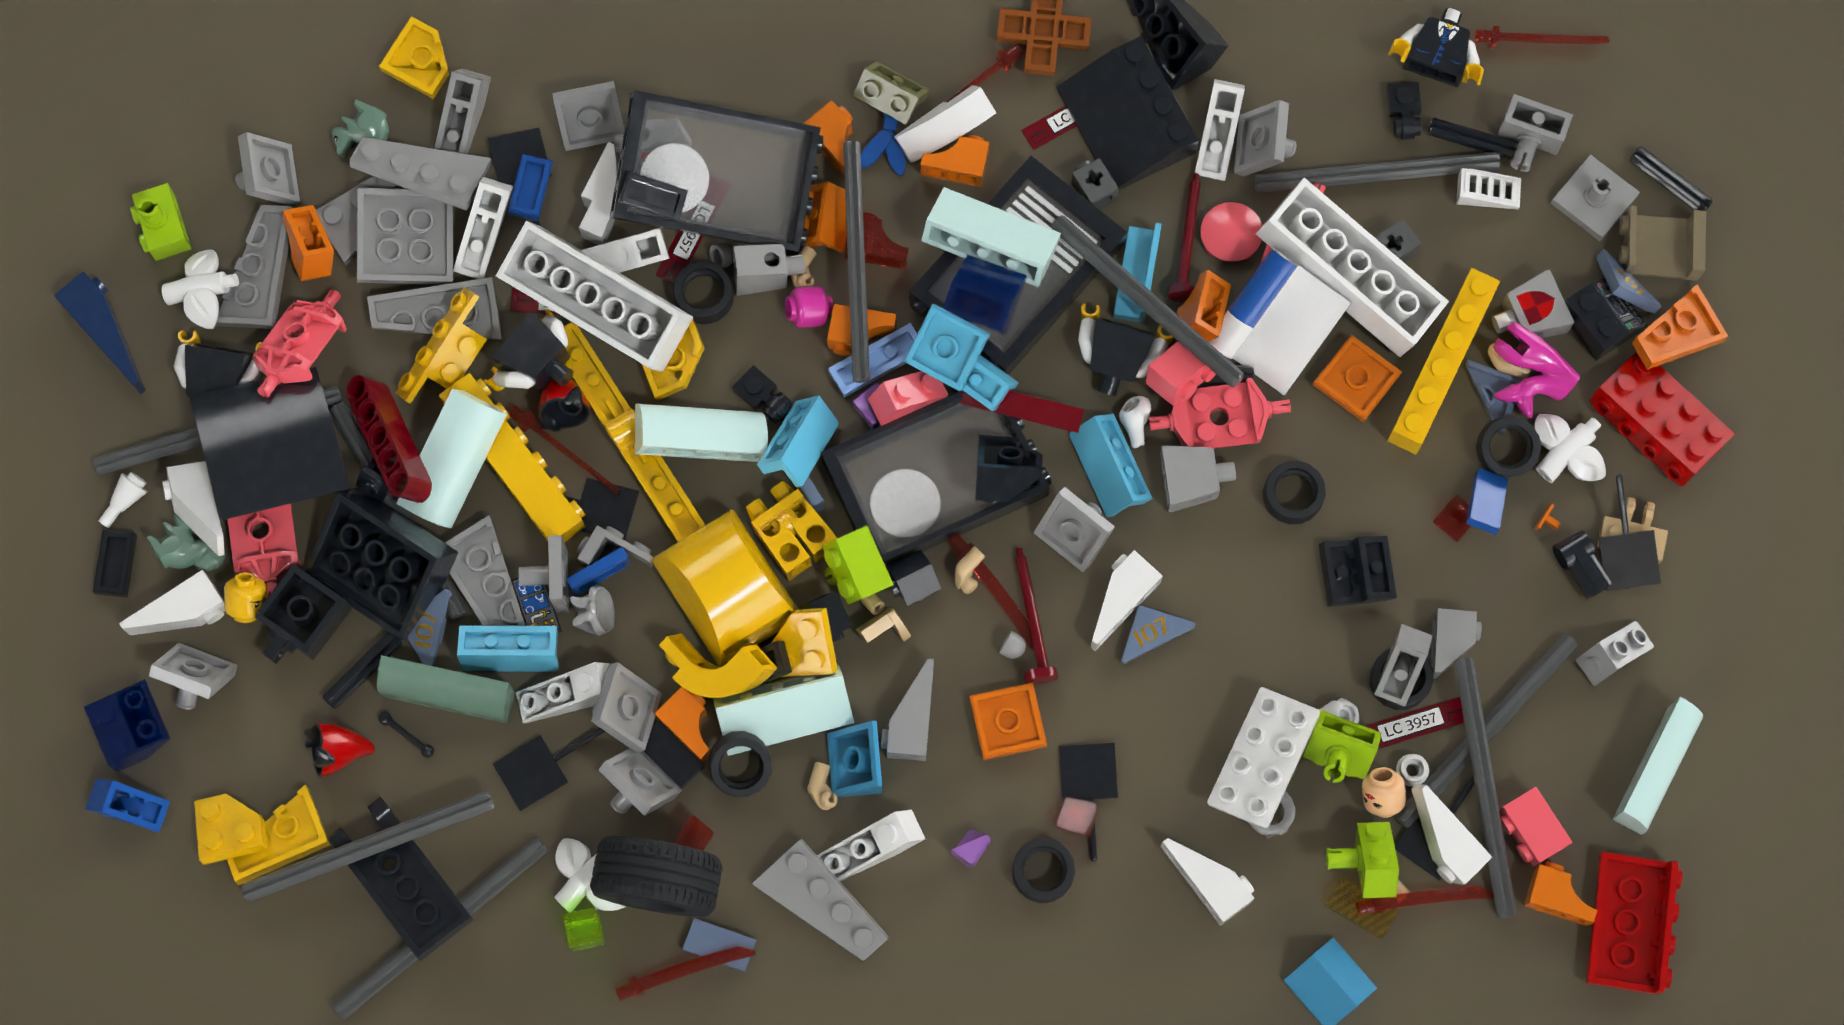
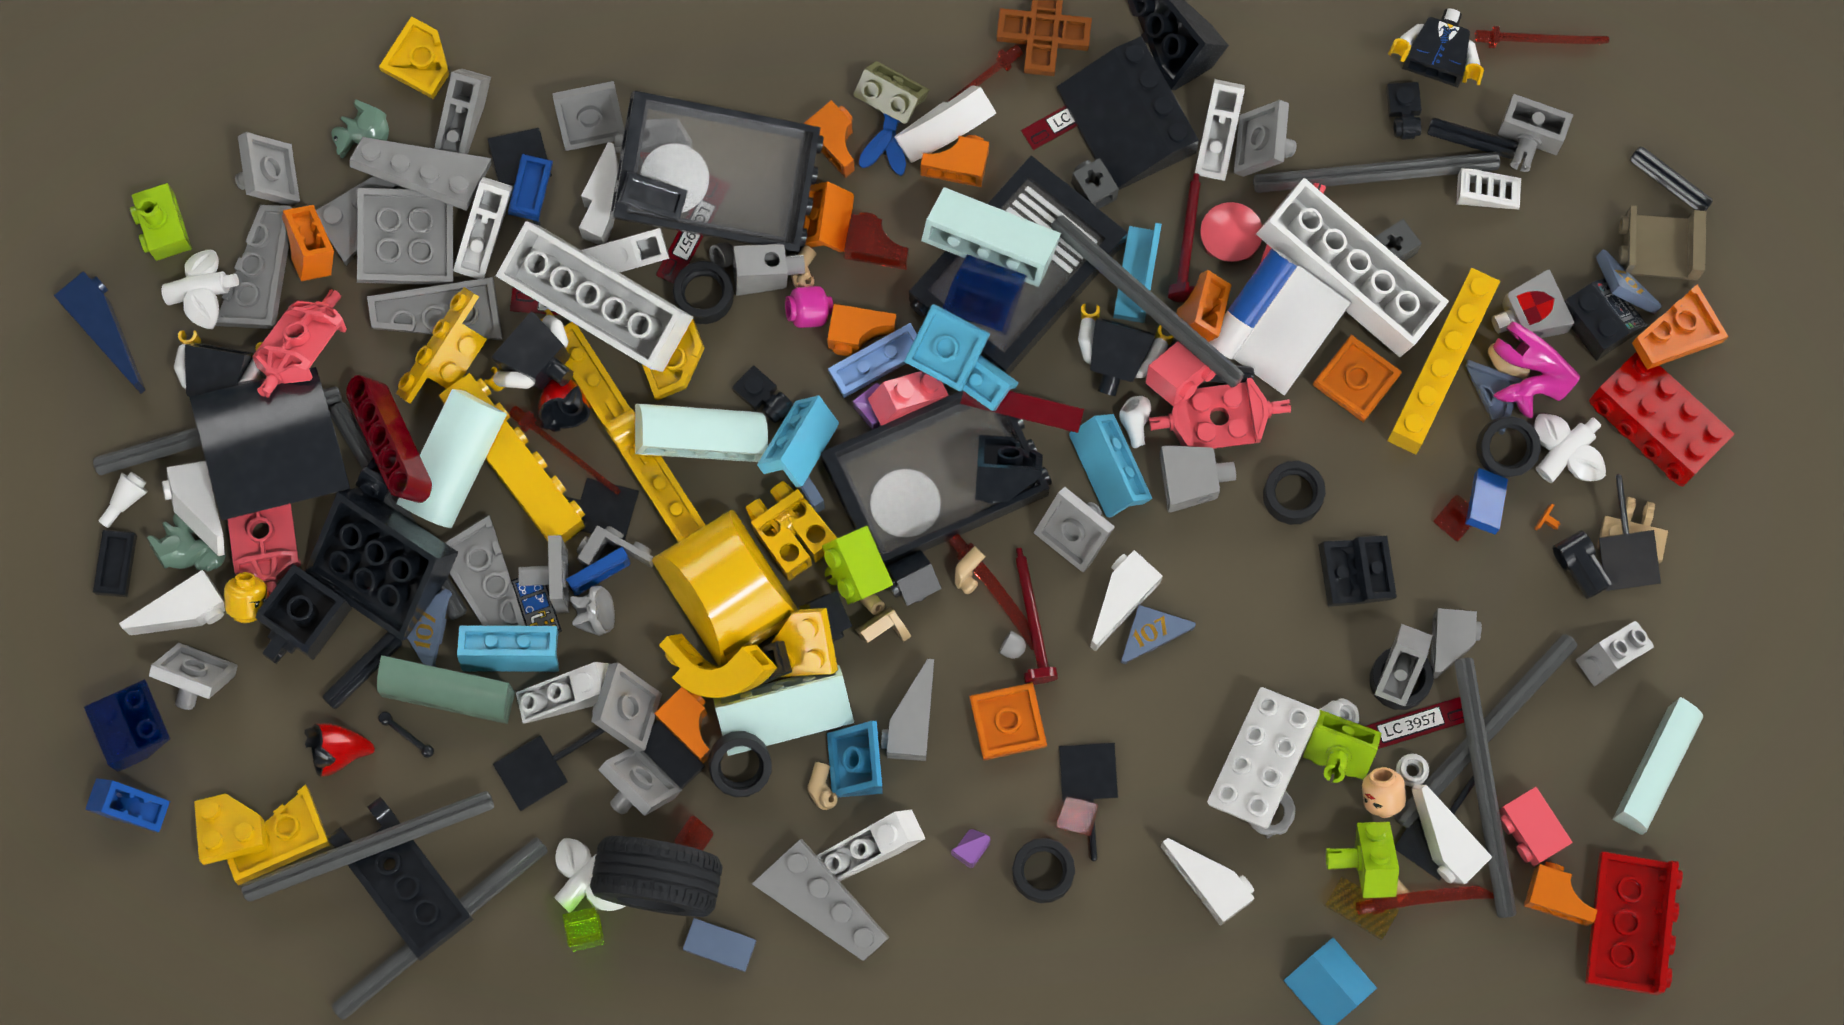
clear red sword [616,946,756,1001] -> none
dark grey axle [843,141,870,383] -> none
light grey tile [1550,154,1640,241] -> none

